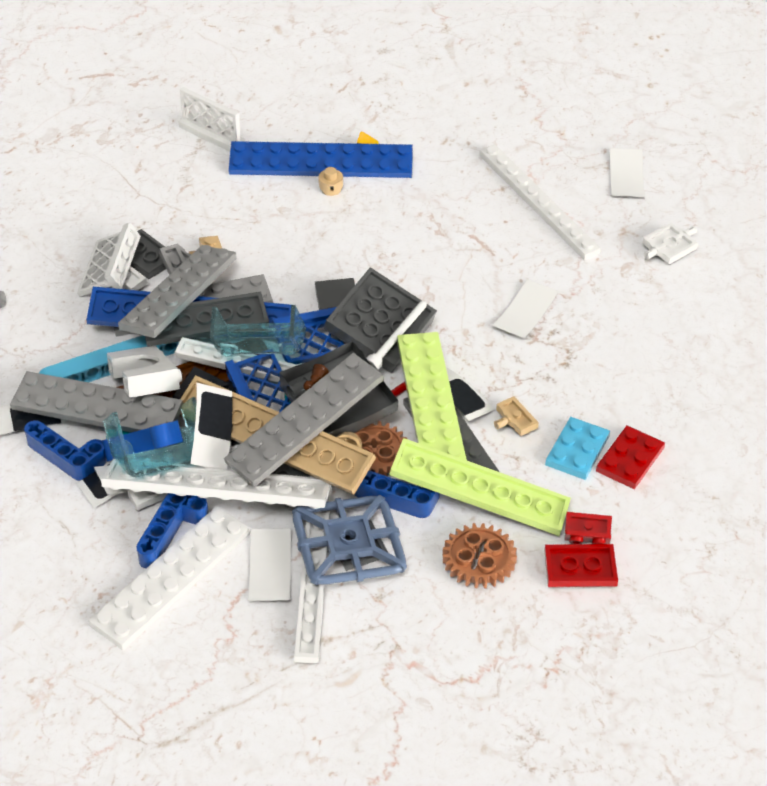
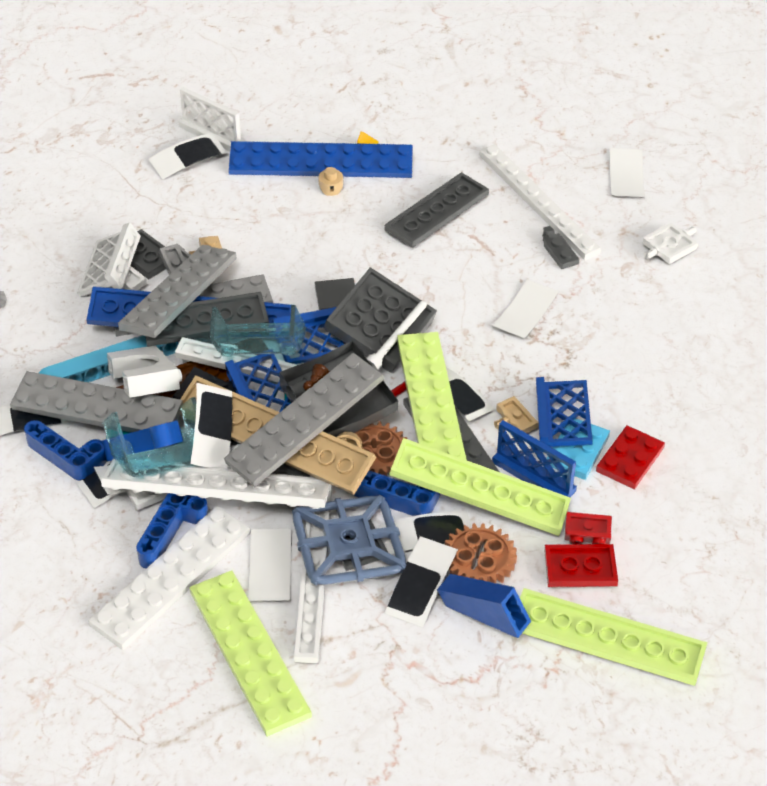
none -> sticker [149,132,227,179]
none -> yellowish green plate [189,570,312,736]
none -> sticker [380,511,472,555]
none -> sticker [384,536,458,628]
none -> dark grey plate [385,172,489,248]
none -> blue slope [437,574,531,638]
none -> blue fence [492,420,577,498]
none -> yellowish green plate [520,588,707,686]
none -> blue fence [536,377,593,447]
none -> dark grey hinge [542,226,579,269]

